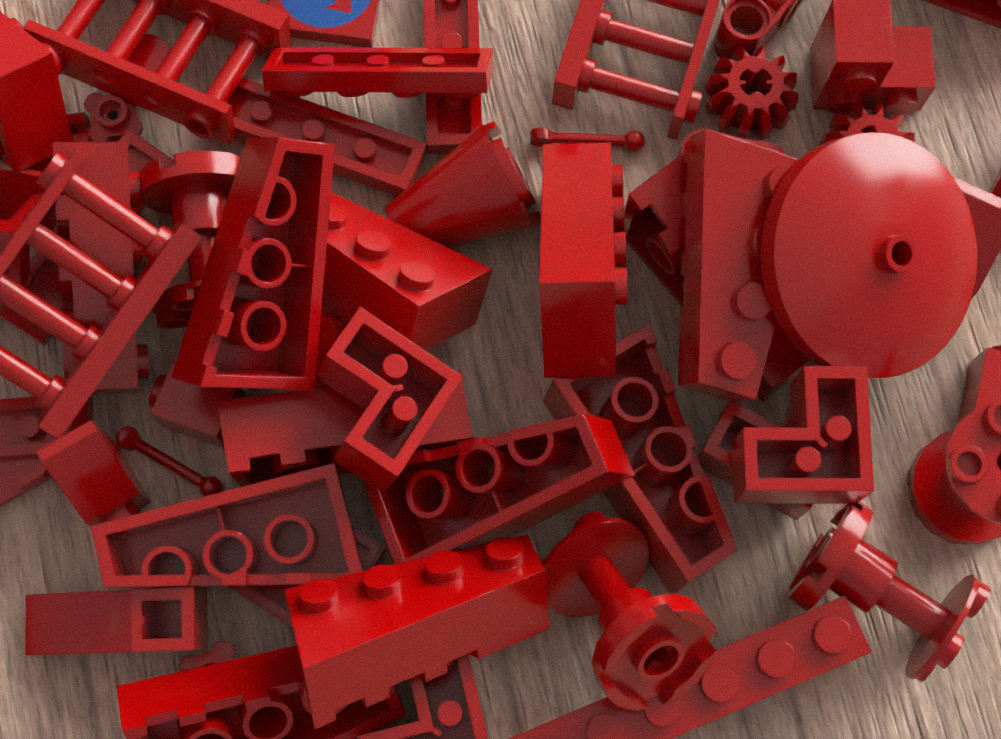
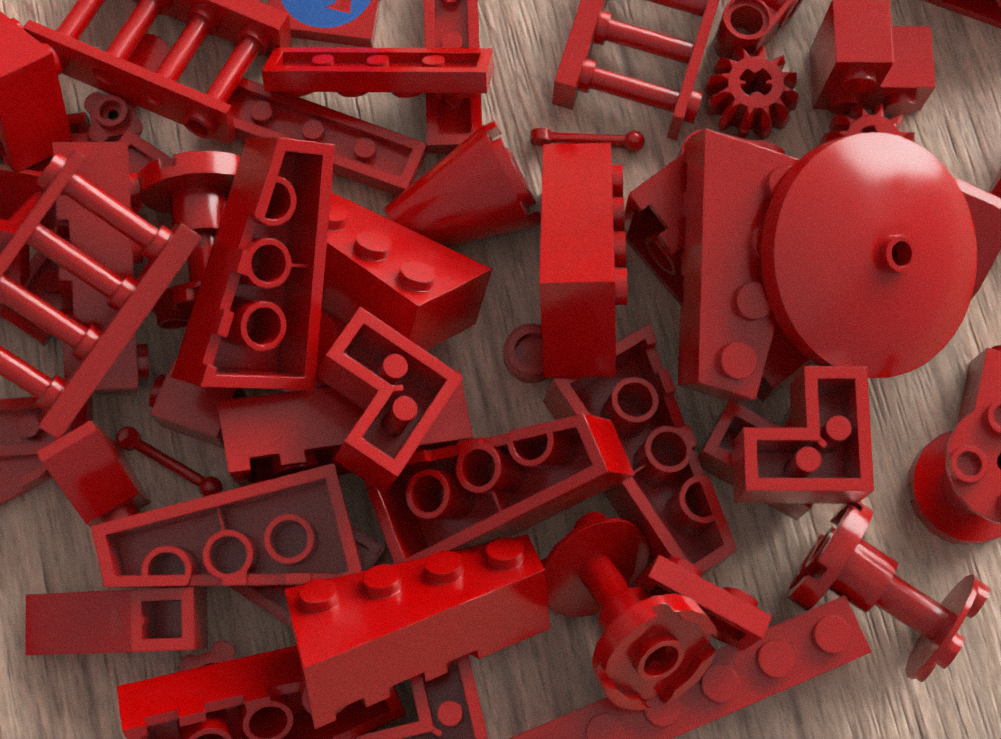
none -> red tile [503,323,548,383]
none -> red wing [631,555,772,650]

